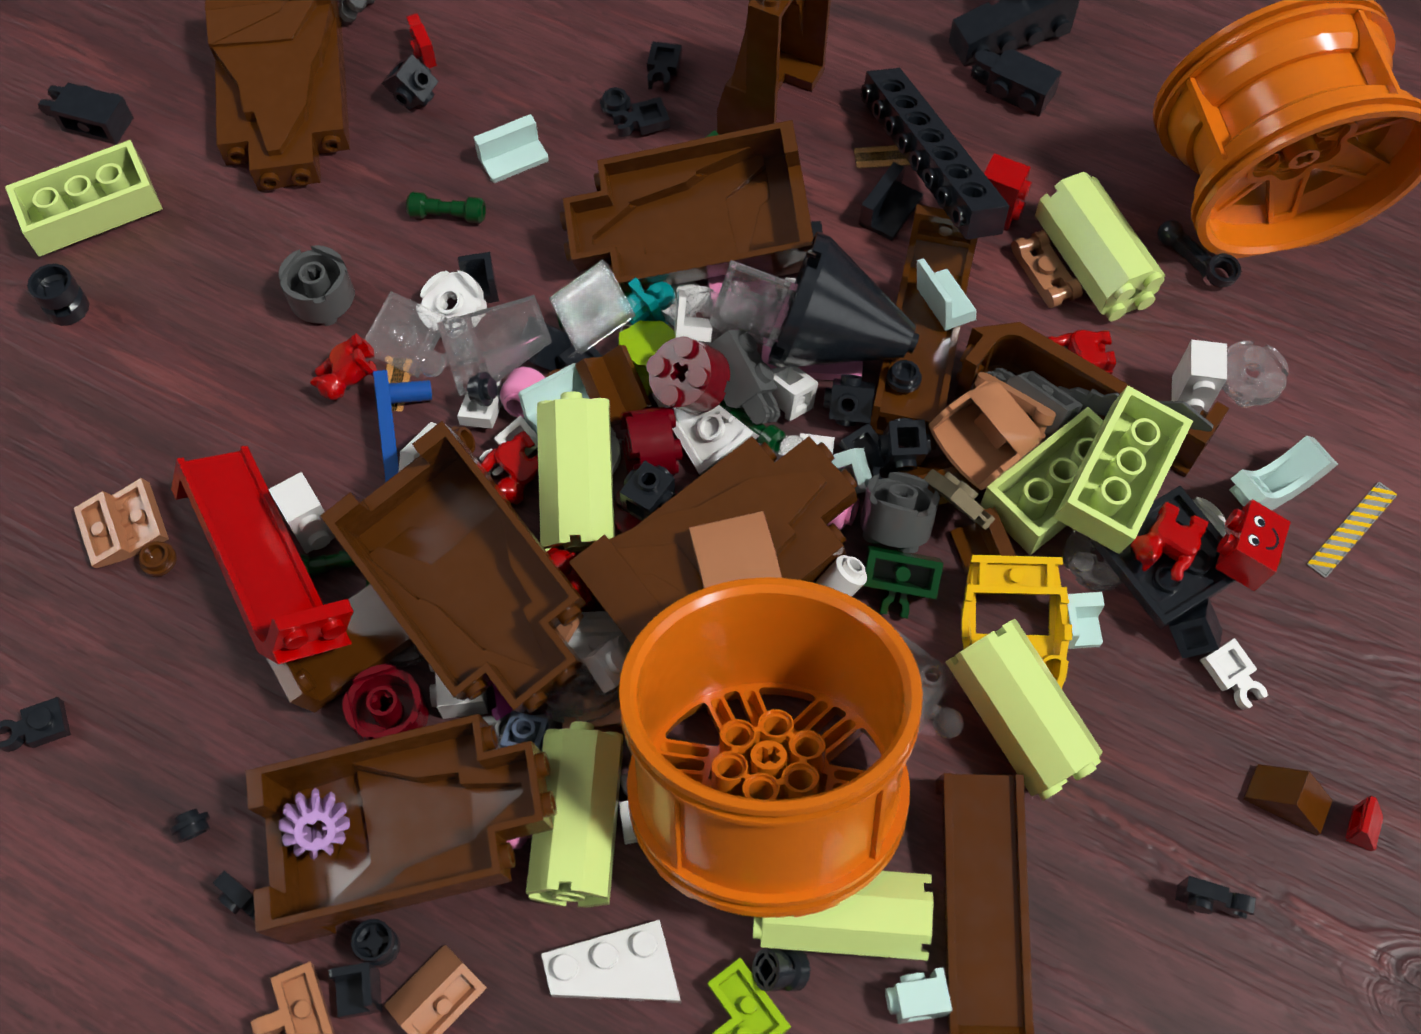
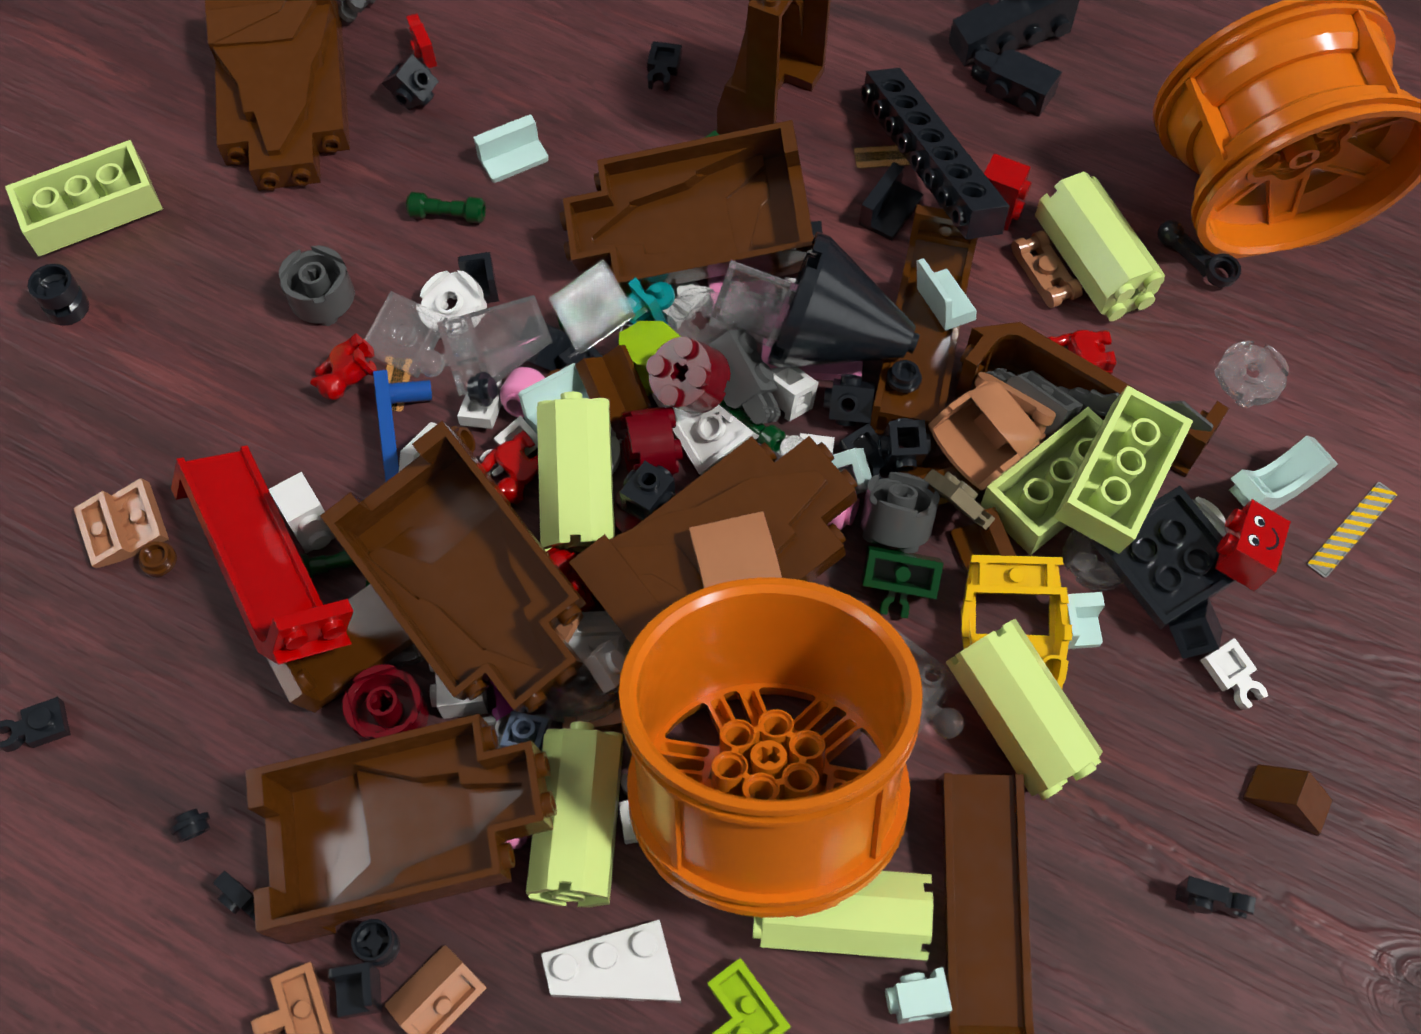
black hinge [38,83,134,145] -> none
lavender gear [279,788,350,860] -> none
black plate [600,87,631,117] -> none
black plate [612,97,670,137] -> none
white panel [674,289,712,342] -> none
black wheel [752,948,810,992] -> none
white brick [816,555,867,597] -> none
red animal [1130,502,1208,581] -> none
white brick [1172,339,1227,414] -> none
red slope [1345,795,1383,851] -> none

